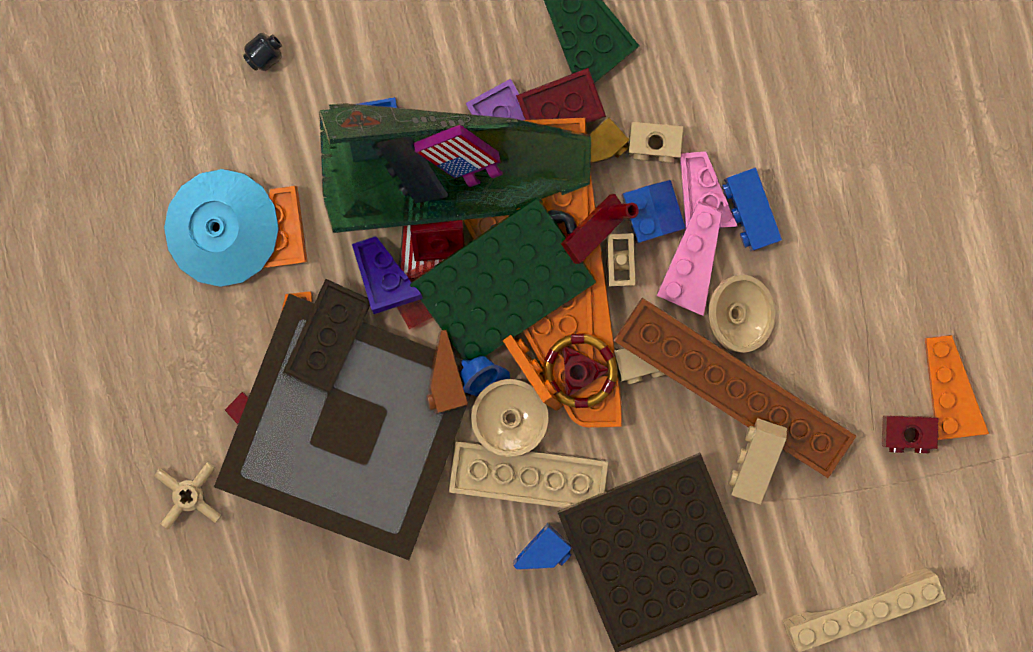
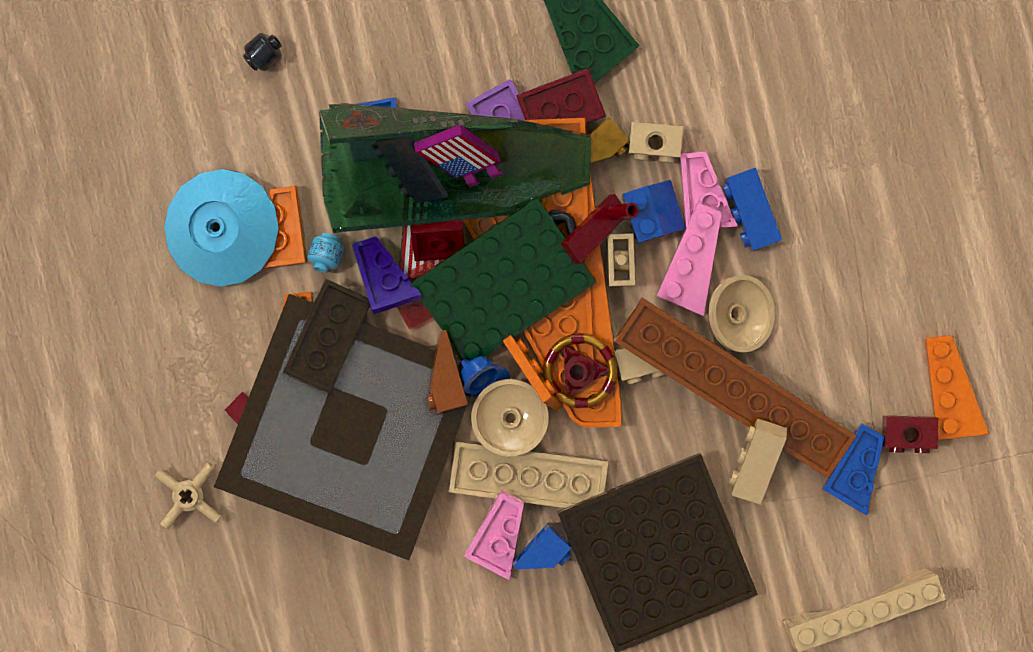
none -> medium azure head [307,233,344,273]
none -> bright pink wing [464,490,524,580]
none -> blue wing [822,423,884,516]

